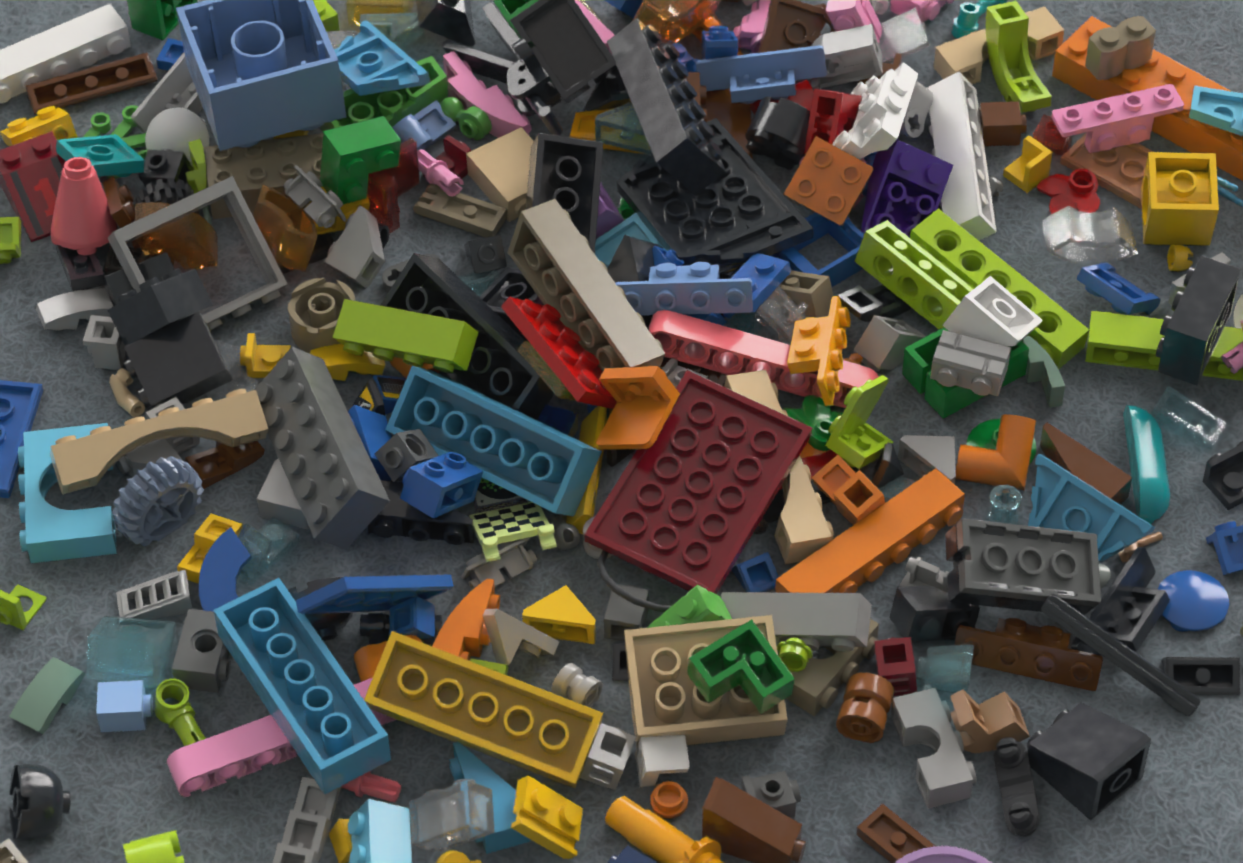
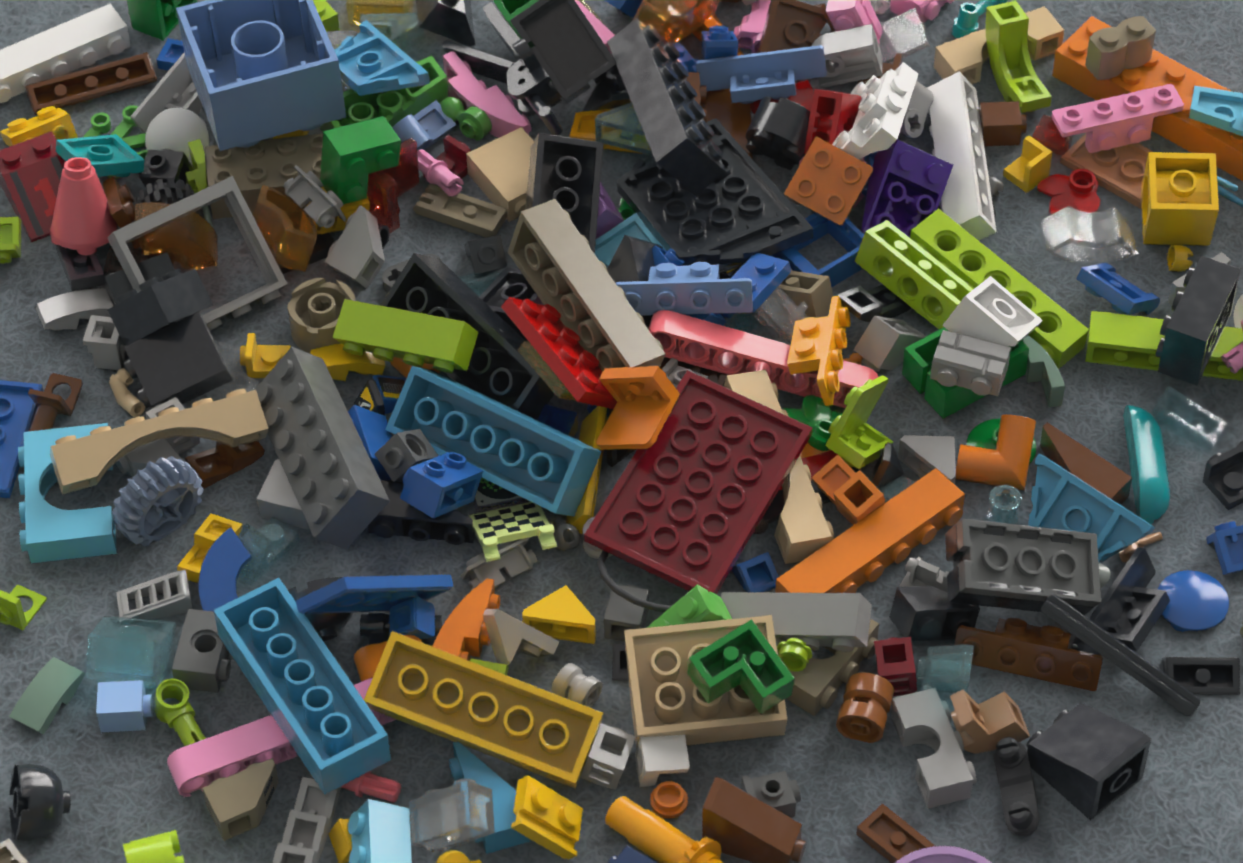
none -> reddish brown bracket [28,373,83,432]
none -> dark tan slope [202,758,279,841]

